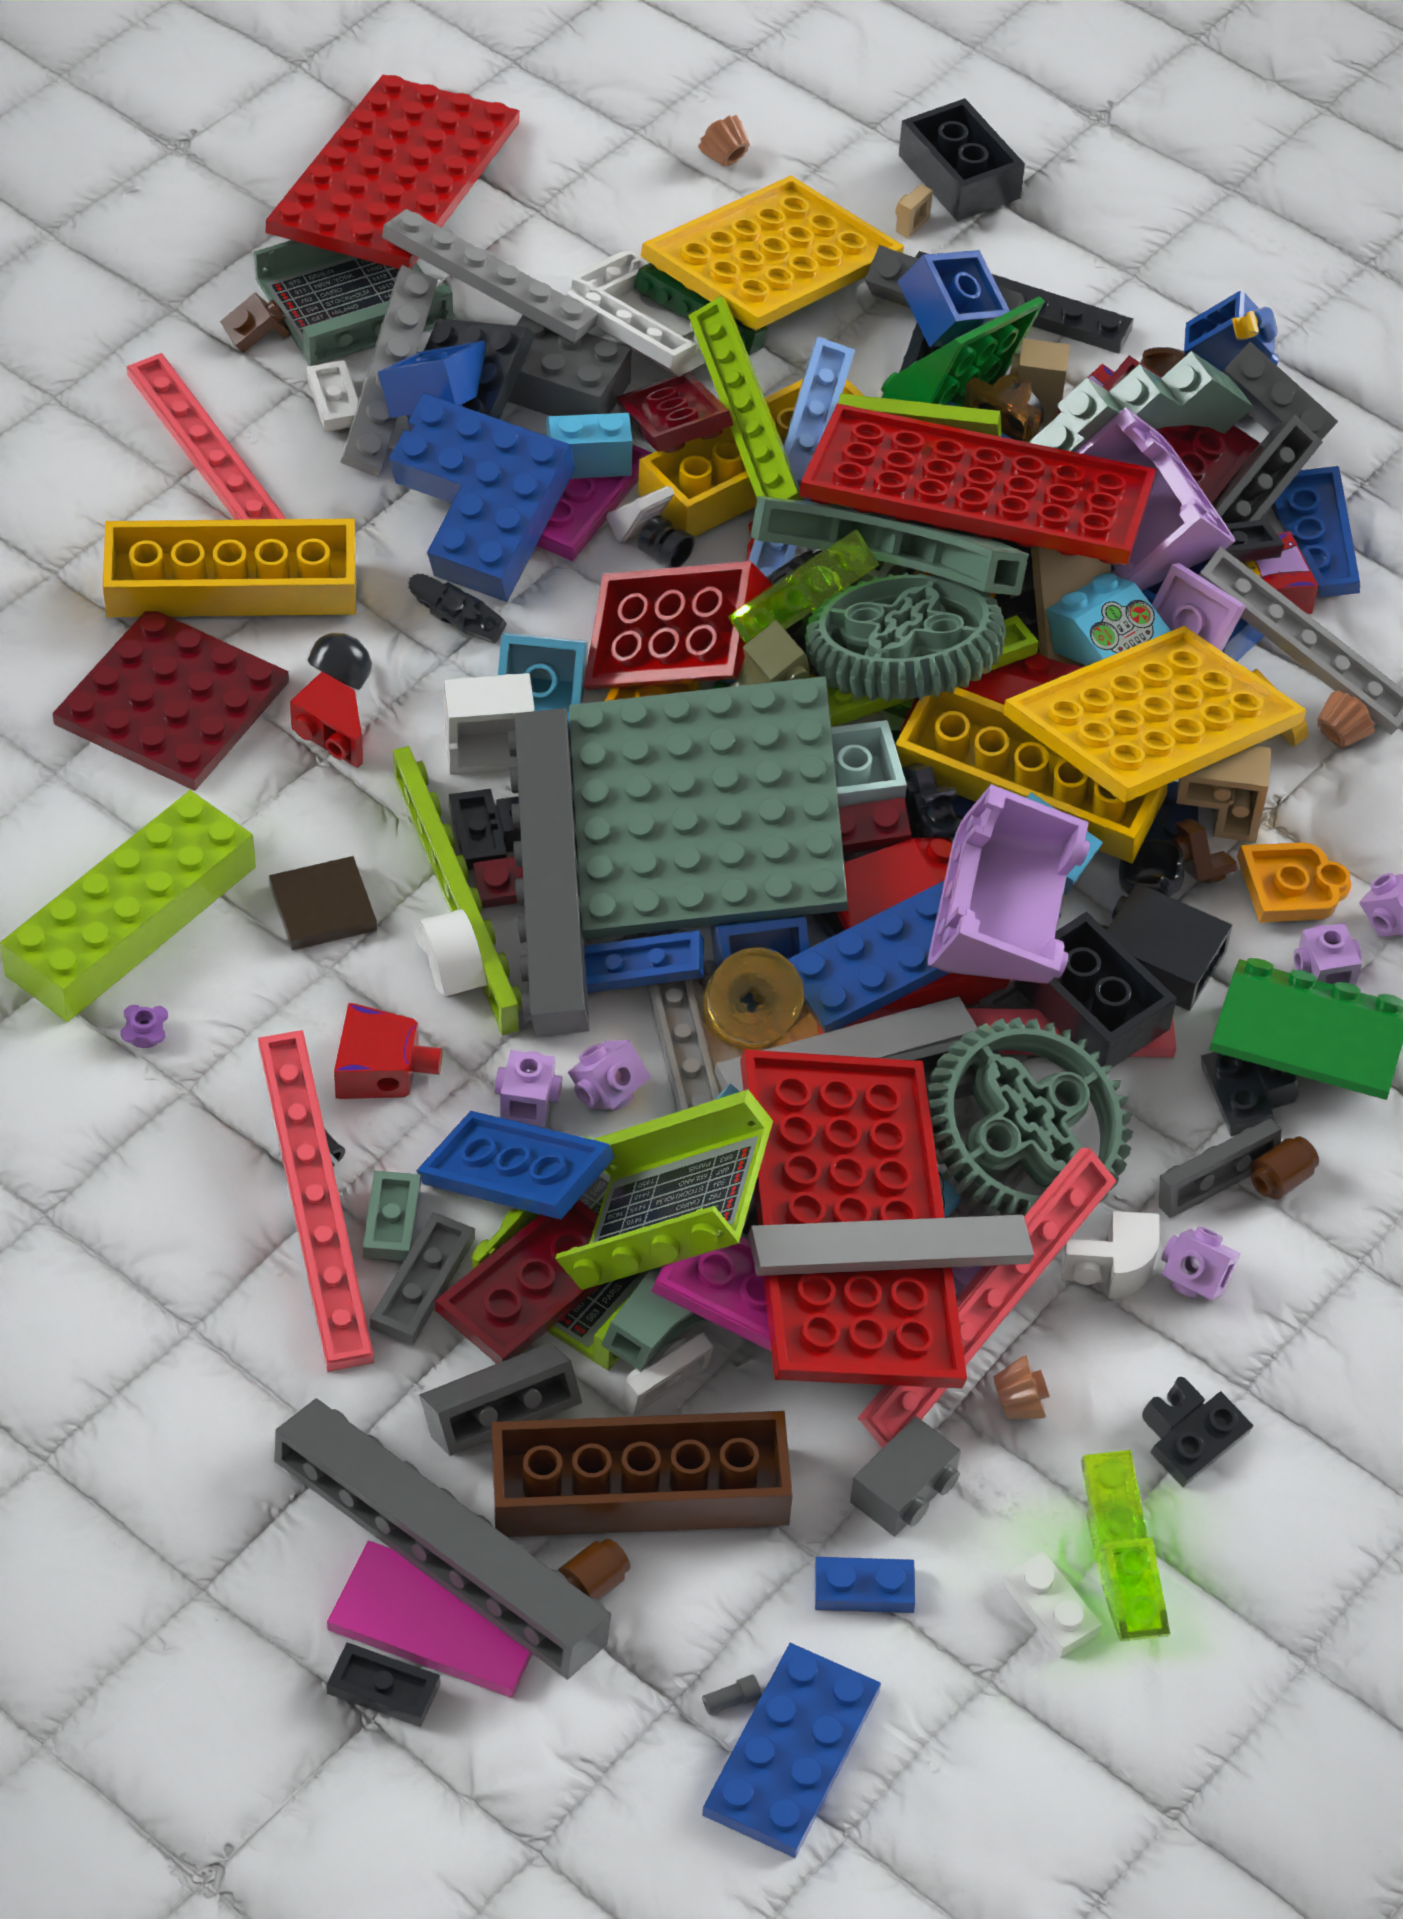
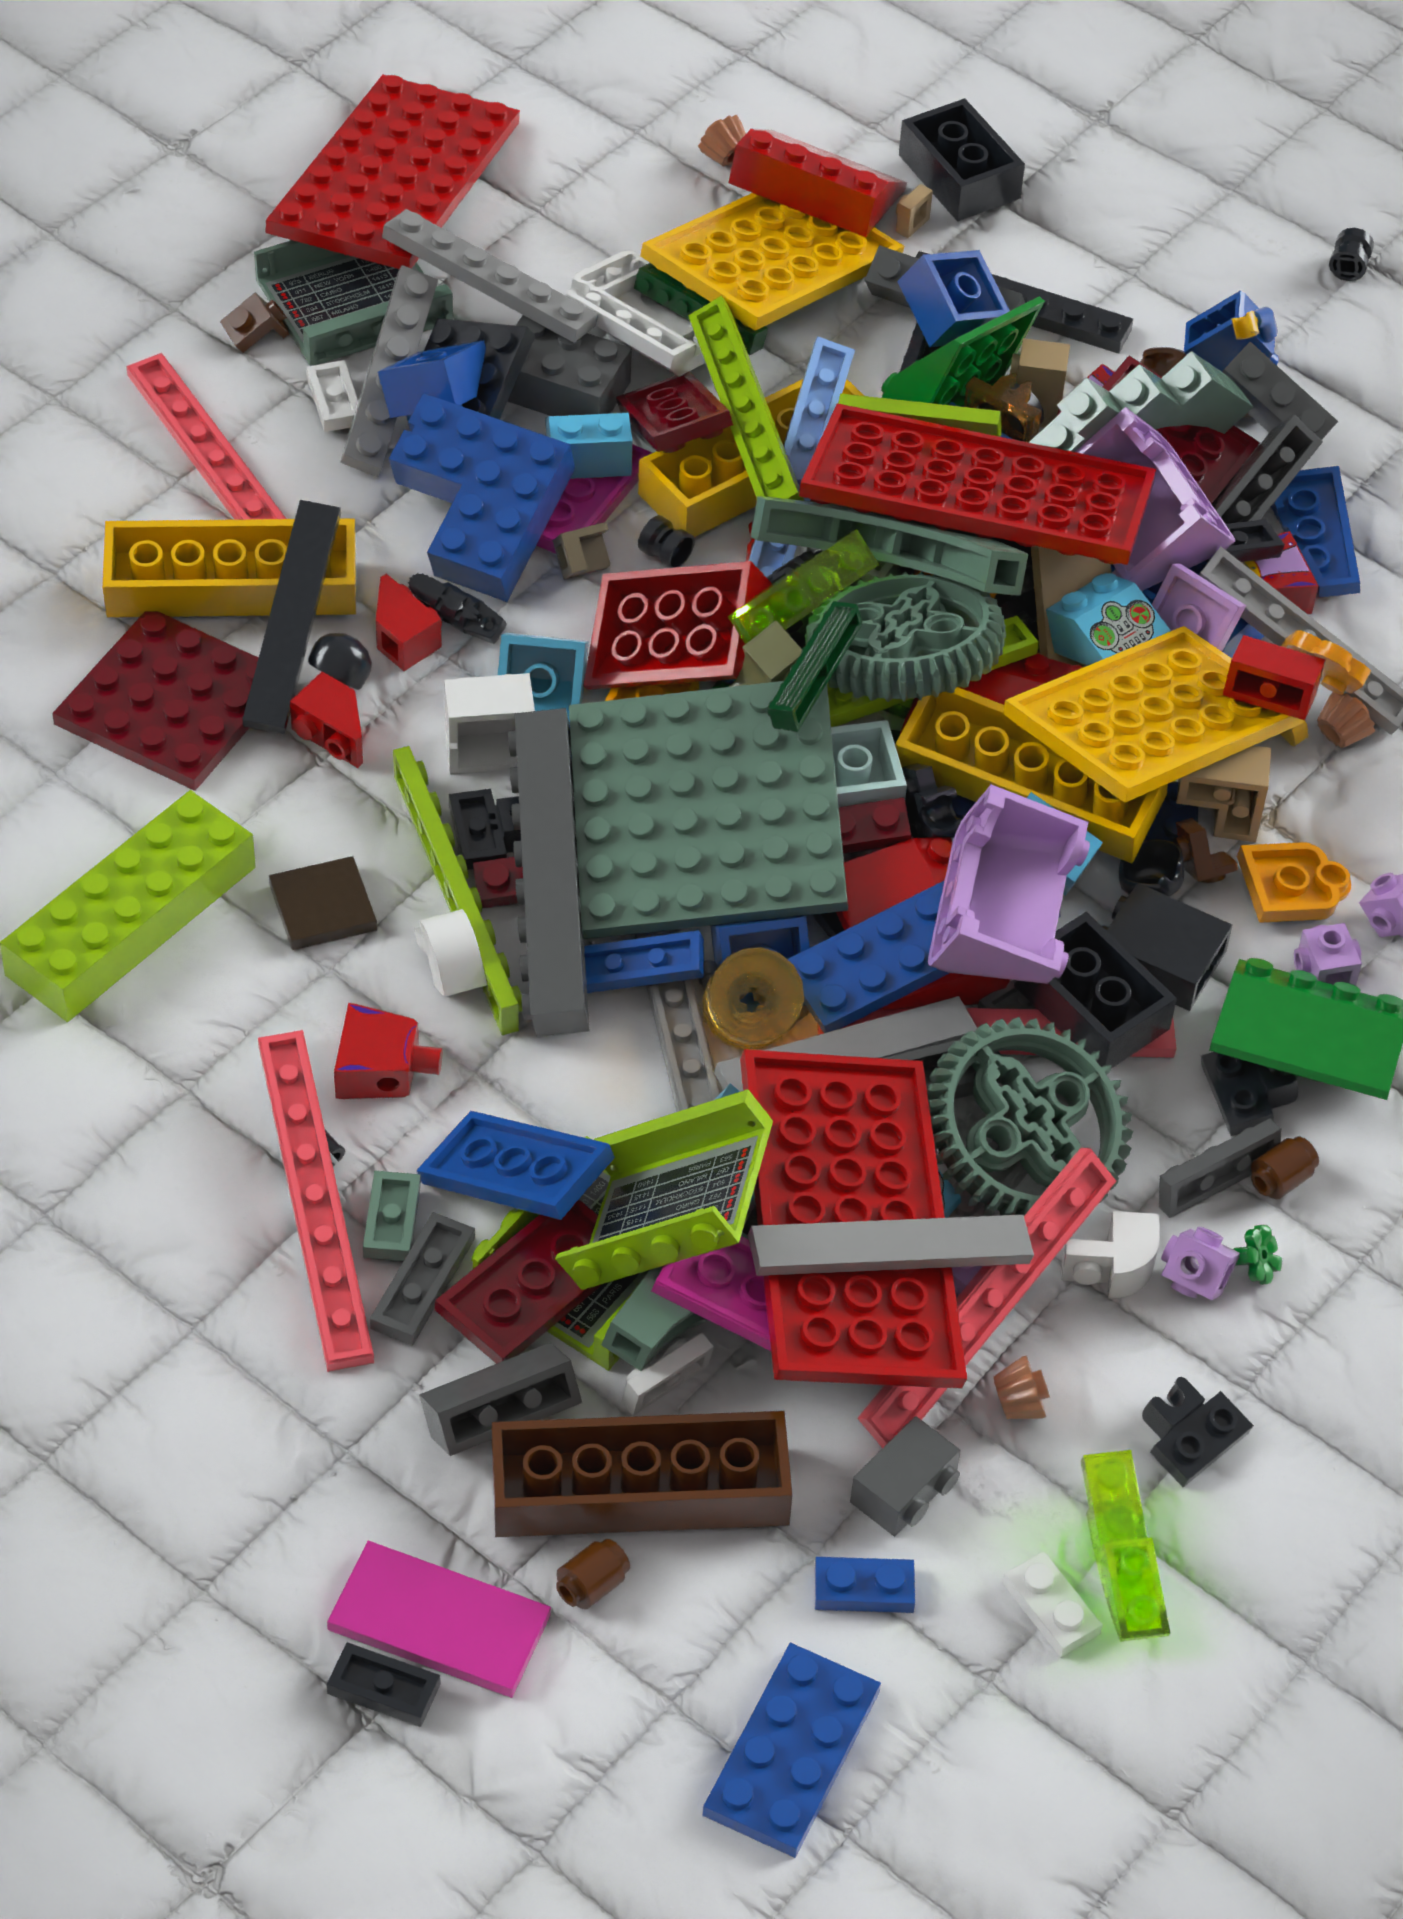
medium lavender plate [120,1005,168,1048] -> none
dark grey brick [274,1398,611,1680] -> none
lavender brick [495,1050,563,1127] -> none
lavender brick [568,1040,651,1111] -> none
white slope [606,486,675,542] -> none
dark grey piece [702,1674,762,1715] -> none
none -> black tile [242,500,341,734]
none -> red slope [376,573,442,671]
none -> dark tan panel [552,522,610,580]
none -> red slope [728,128,908,237]
none -> dark green piece [767,601,863,732]
none -> red brick [1222,635,1326,720]
none -> green plant [1233,1225,1282,1285]
none -> light orange plate [1281,630,1371,695]
none -> black wheel [1329,227,1374,281]

